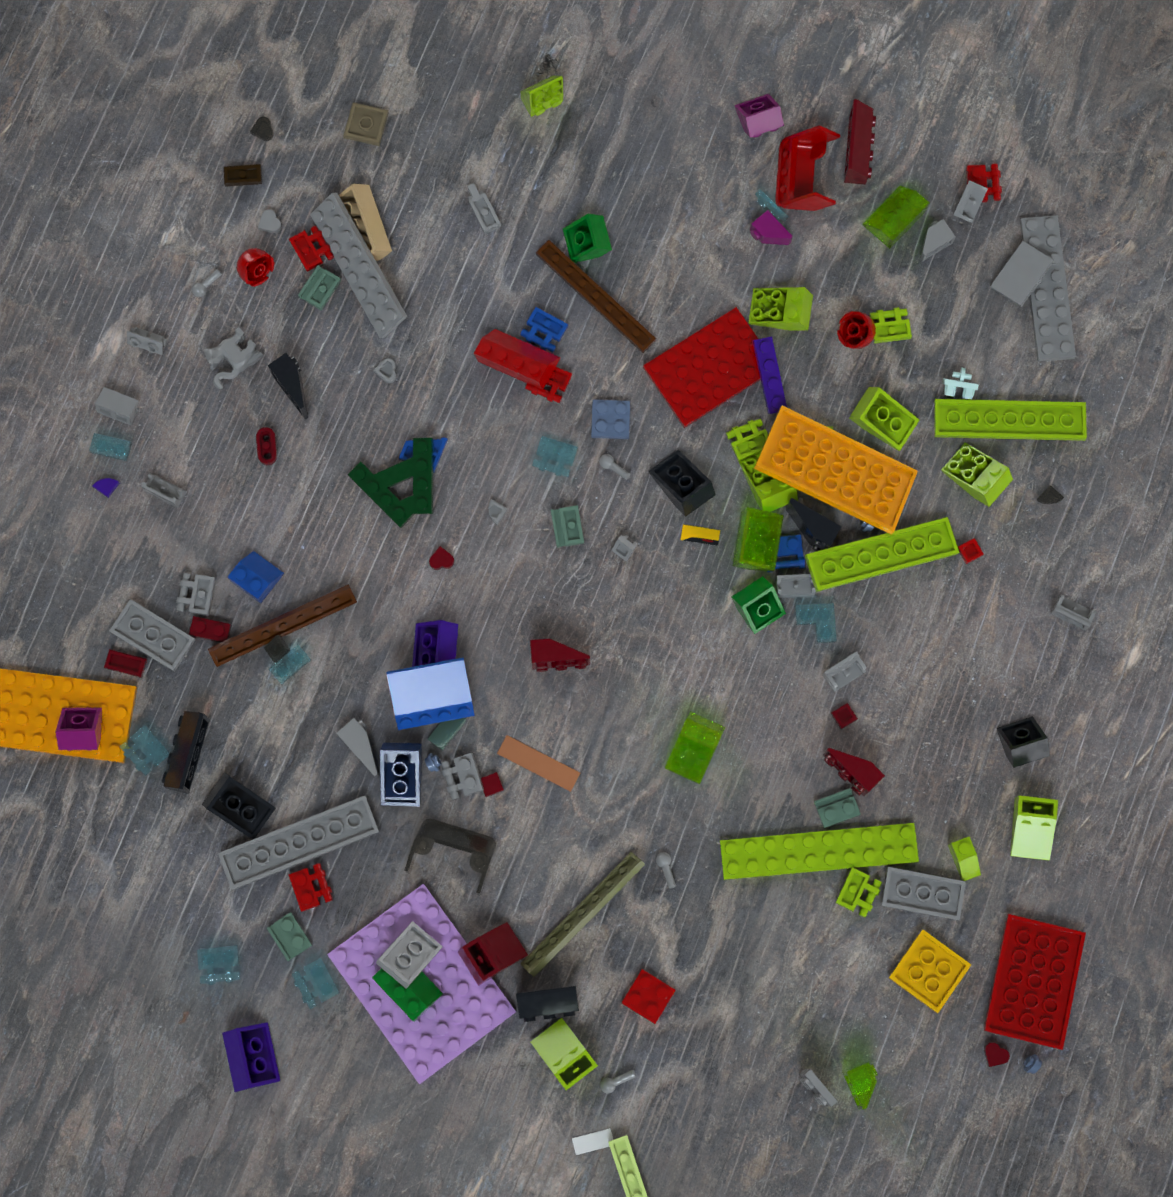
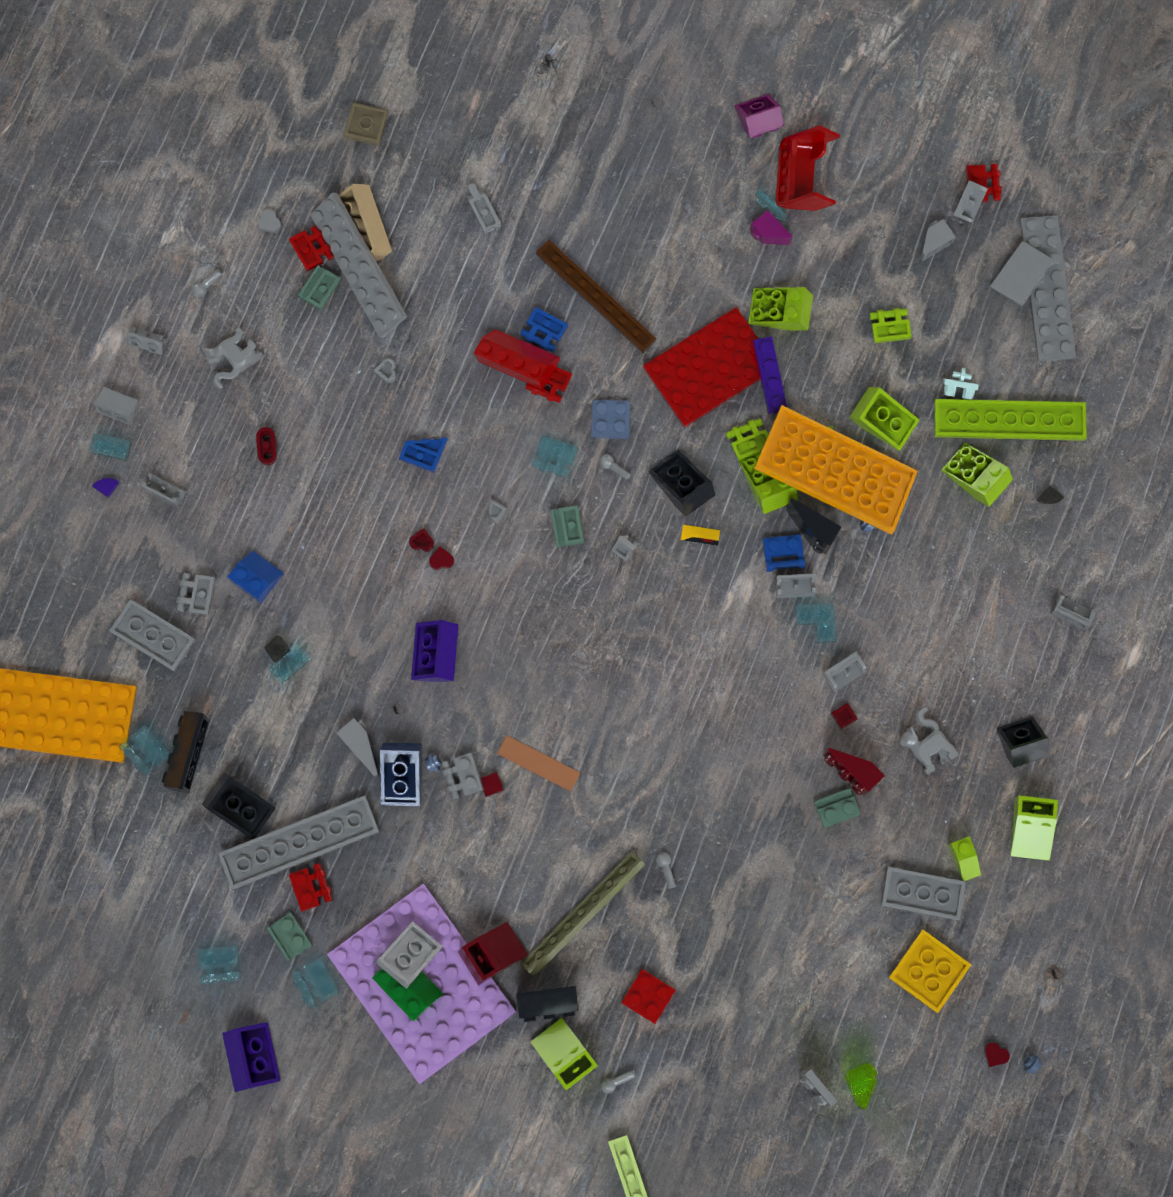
magenta slope [55,708,102,751] -> none
dark red tile [104,649,147,678] -> none
dark red plate [189,616,232,642] -> none
reddish brown plate [208,584,357,667] -> none
dark brown plate [224,164,262,187] -> none
red cylinder [236,248,275,287] -> none
clear smoke tile [250,116,274,141] -> none
black slope [268,353,308,420] -> none
dark green plate [348,438,433,528] -> none
slope [386,657,475,730] -> none
clear smoke windscreen [404,819,496,896] -> none
sand green slope [427,718,466,751] -> none
lime slope [520,75,563,117] -> none
dark red slope [530,639,590,672] -> none
green slope [563,213,612,263] -> none
white sticker [572,1128,613,1155] -> none
clear neon green slope [665,711,725,784] -> none
lime plate [720,823,919,880] -> none
green slope [731,576,786,634] -> none
clear neon green slope [732,507,784,571] -> none
lime plate [805,517,960,592] -> none
lime plate [835,867,882,918] -> none
red cylinder [837,311,876,349] -> none
dark red slope [844,99,876,185] -> none
clear neon green slope [862,186,930,249] -> none
red plate [958,538,984,565] -> none
red plate [983,914,1086,1050] -> none
none -> dark red tile [409,528,434,552]
none -> light grey animal [899,707,959,775]

